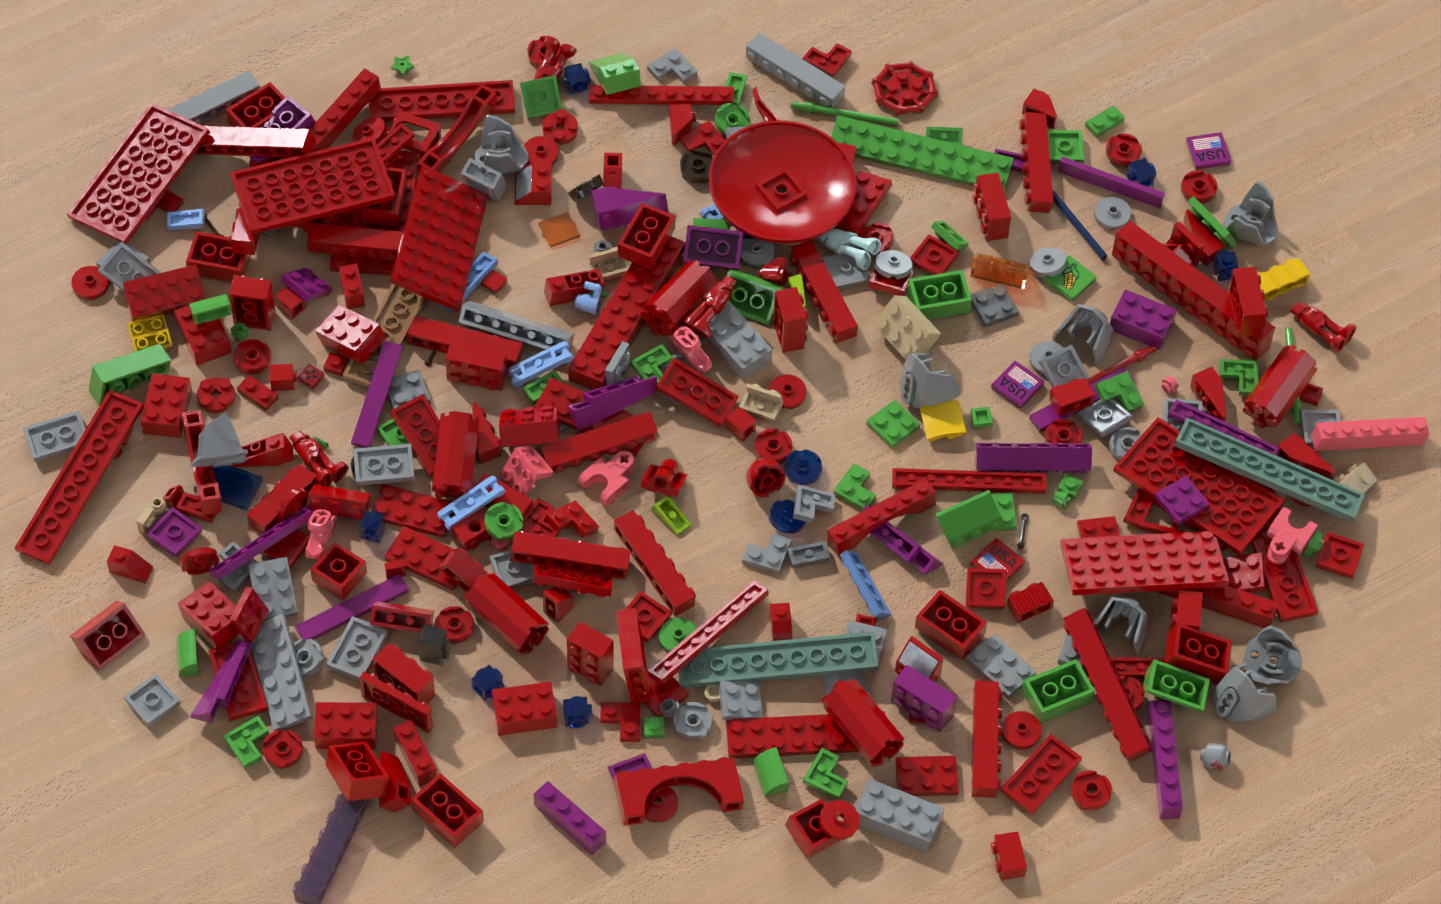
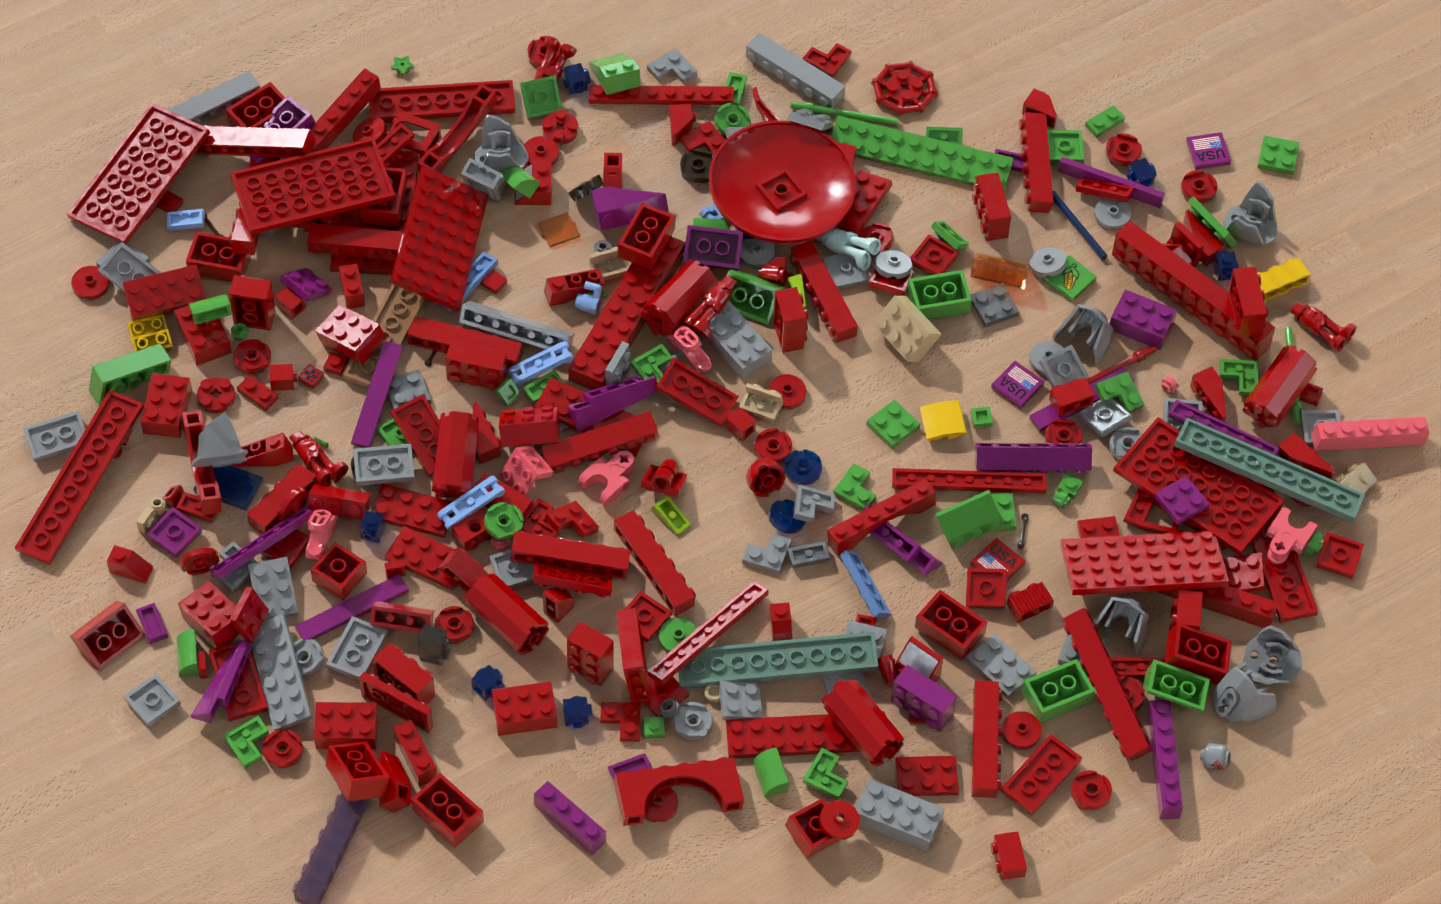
light grey piece [900,352,961,408] -> none
none -> magenta tile [136,603,169,644]
none -> red tile [197,651,208,679]
none -> bright green plate [494,379,521,405]
none -> bright green brick [501,166,540,198]
none -> light grey plate [788,109,834,131]
none -> red cone [877,654,897,684]
none -> red plate [1076,176,1134,203]
none -> bright green plate [1257,135,1300,175]

